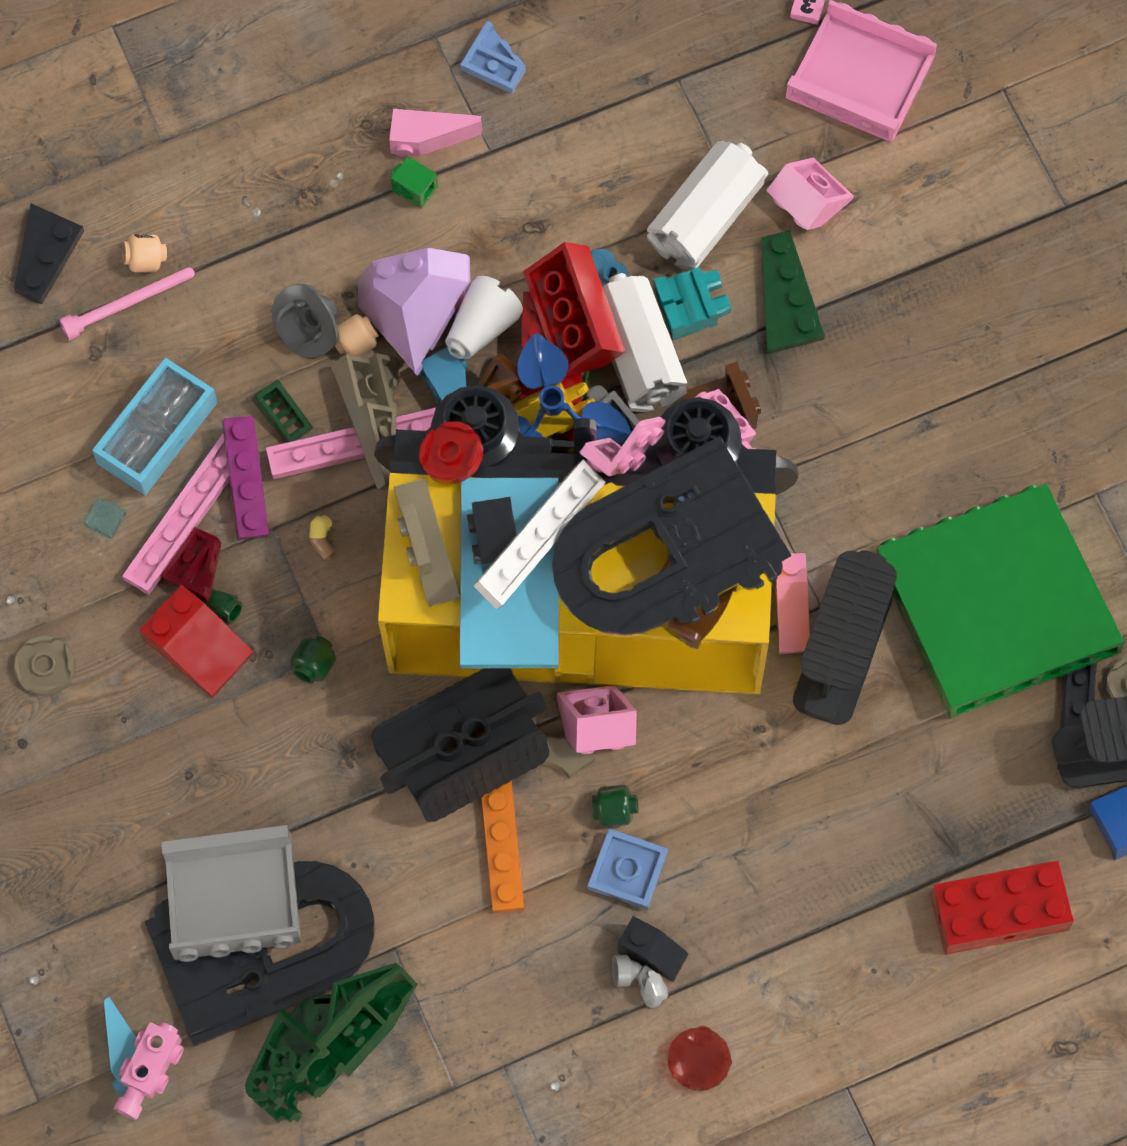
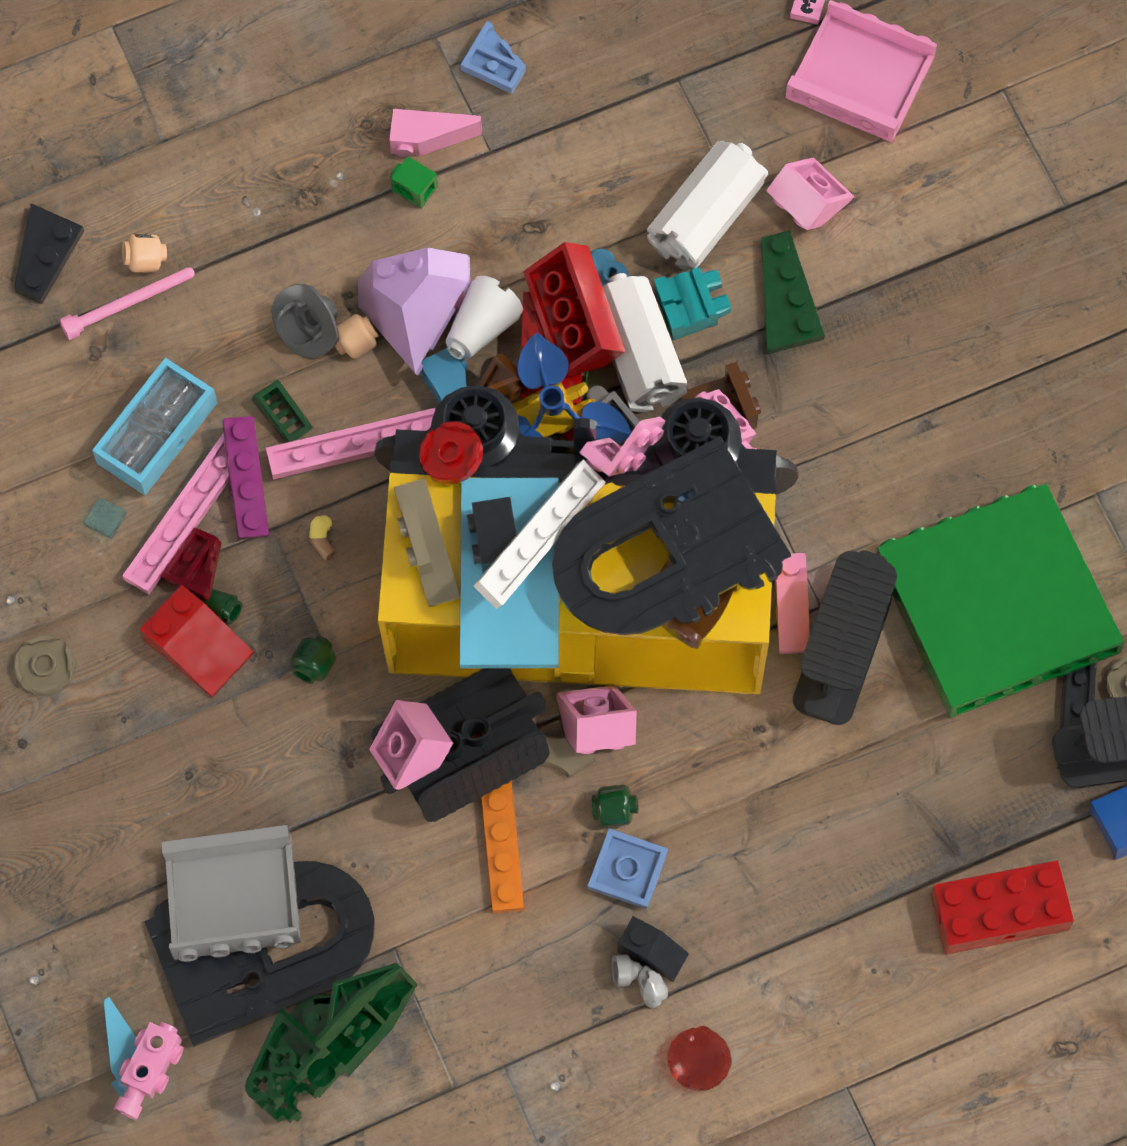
dark tan wedge [331,353,398,490] -> none
none -> bright pink slope [369,700,453,790]

